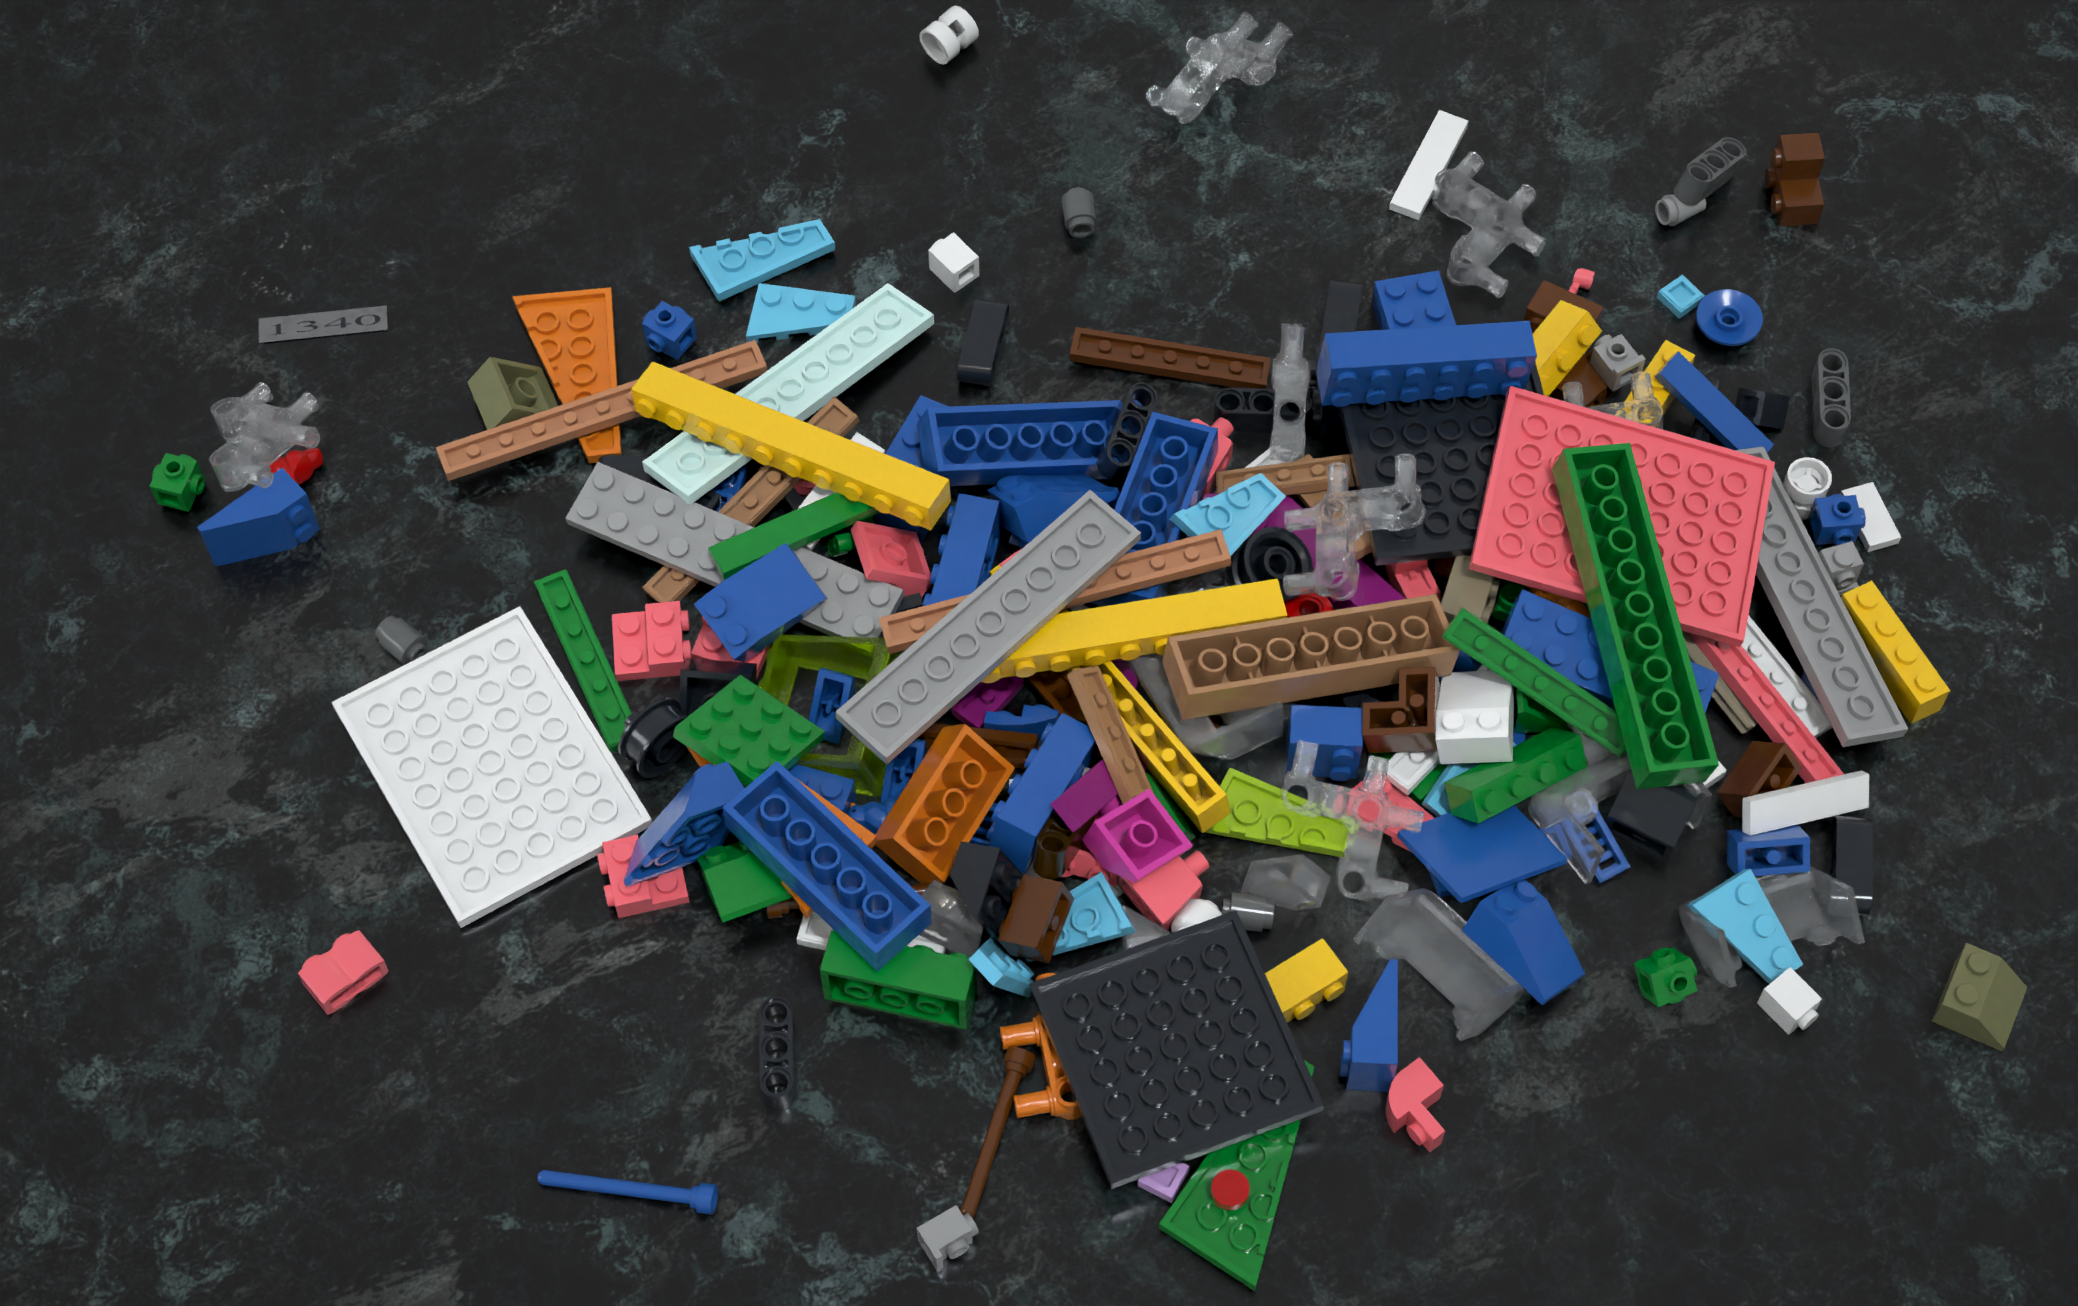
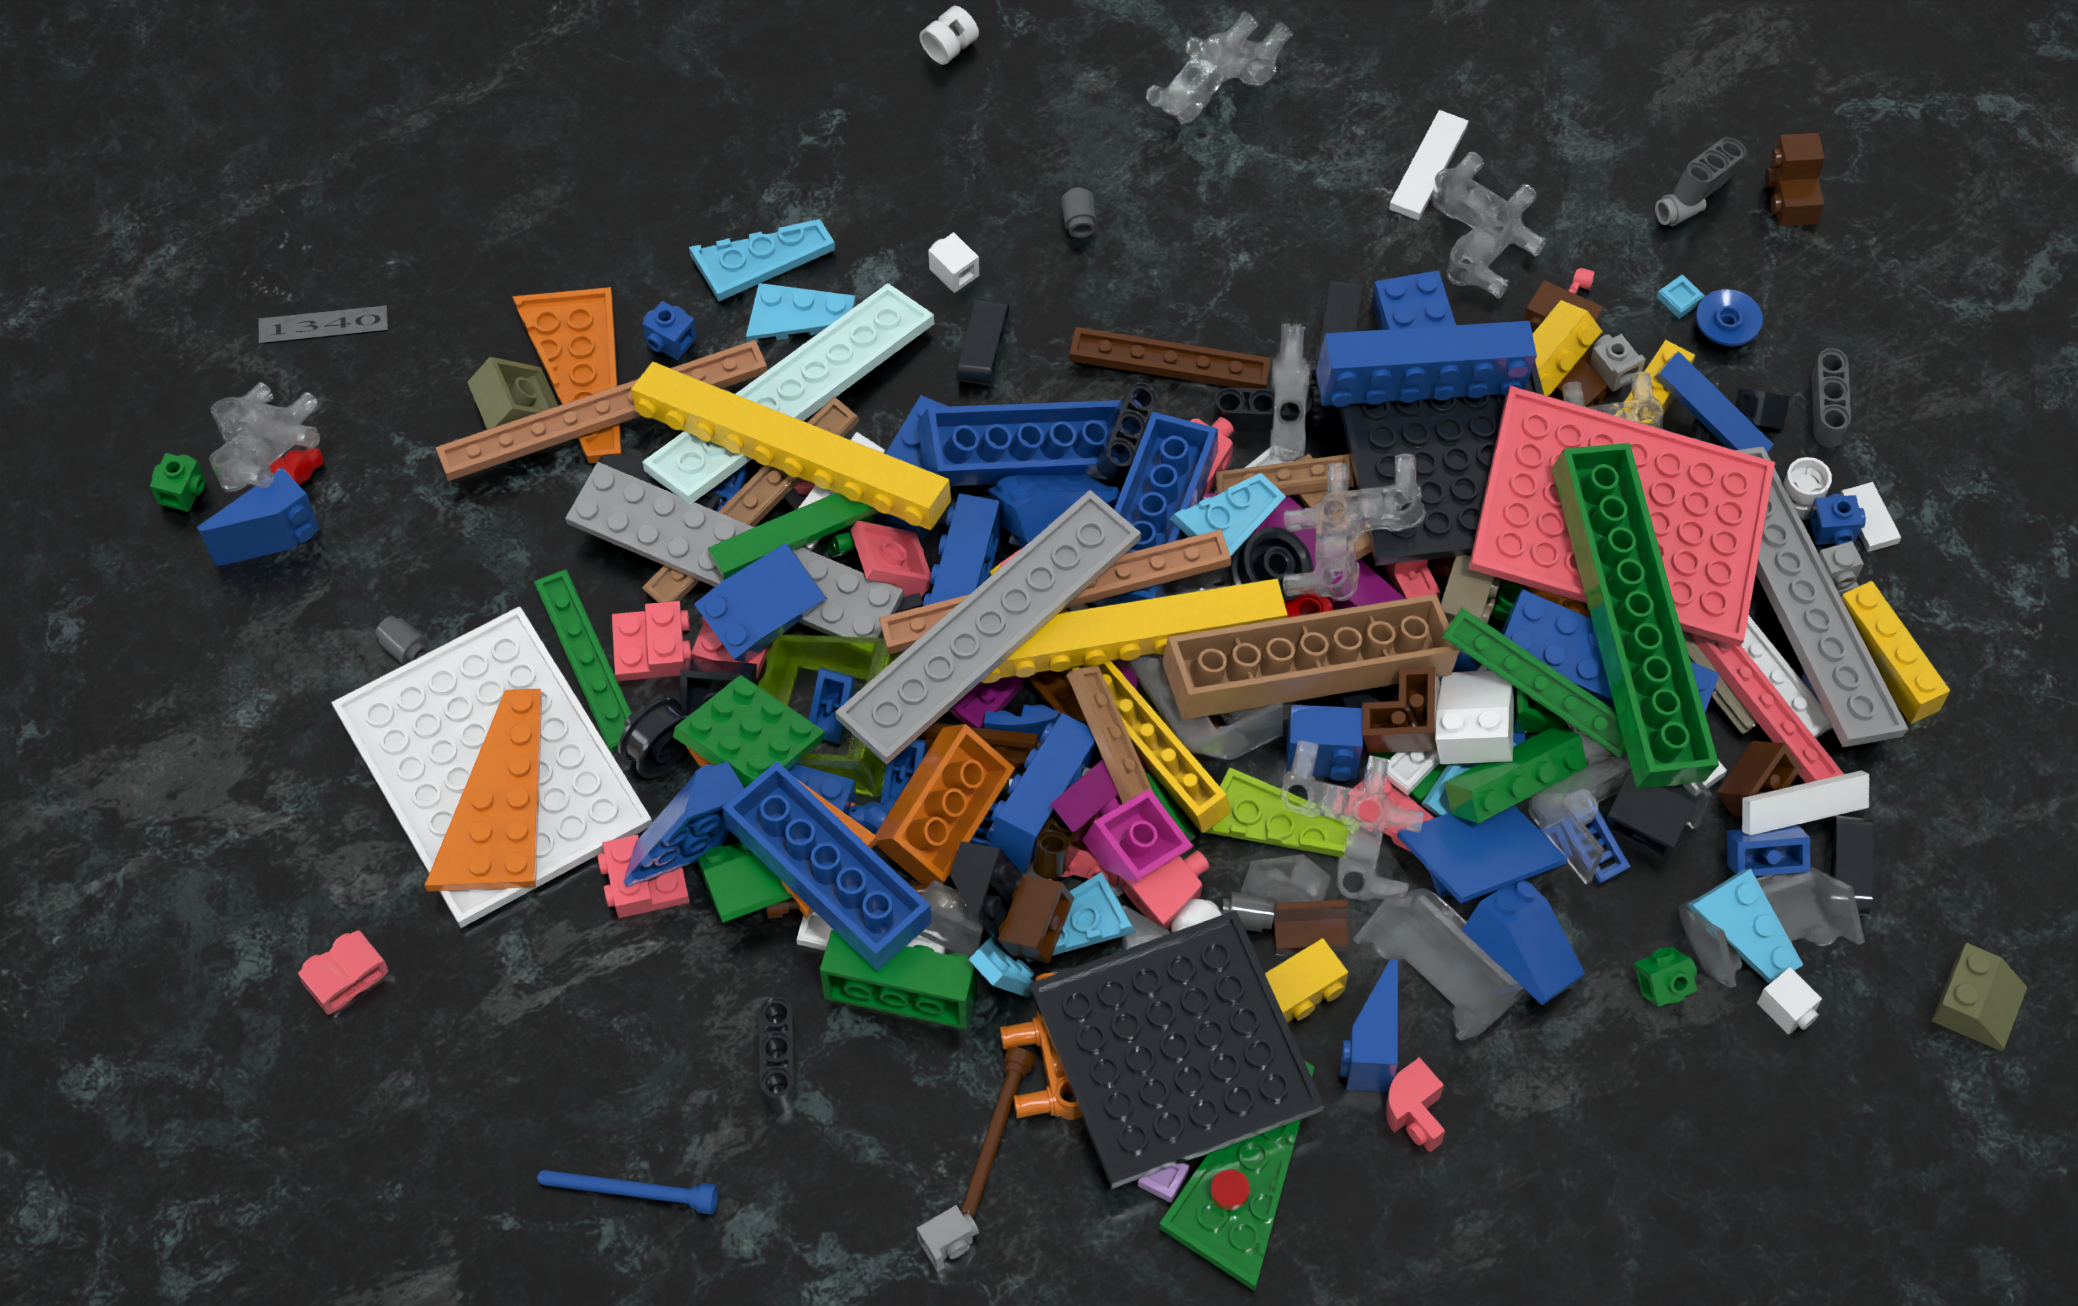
none -> orange wing [424,689,542,892]
none -> reddish brown panel [1273,899,1350,954]

